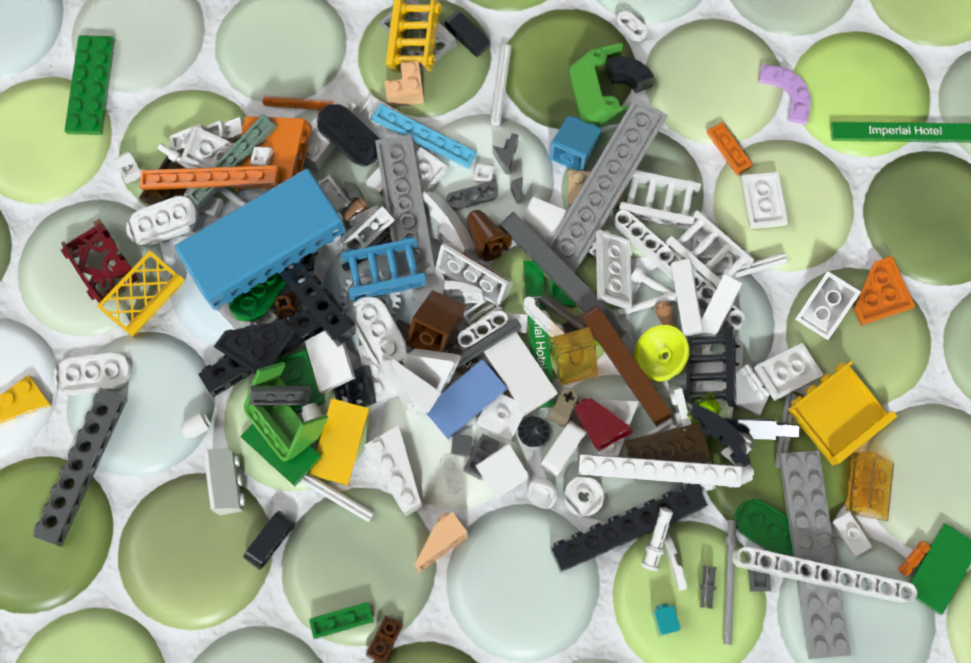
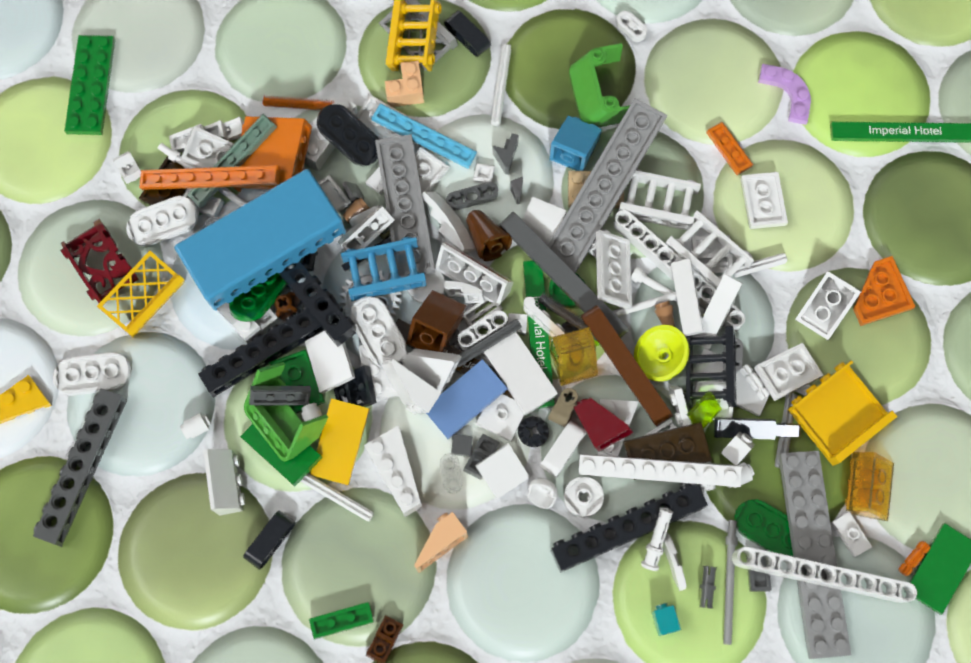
black plate [214,320,297,375] -> none
white tile [250,146,274,166] -> none
black brick [605,56,654,93] -> none
black slope [687,402,751,467] -> none

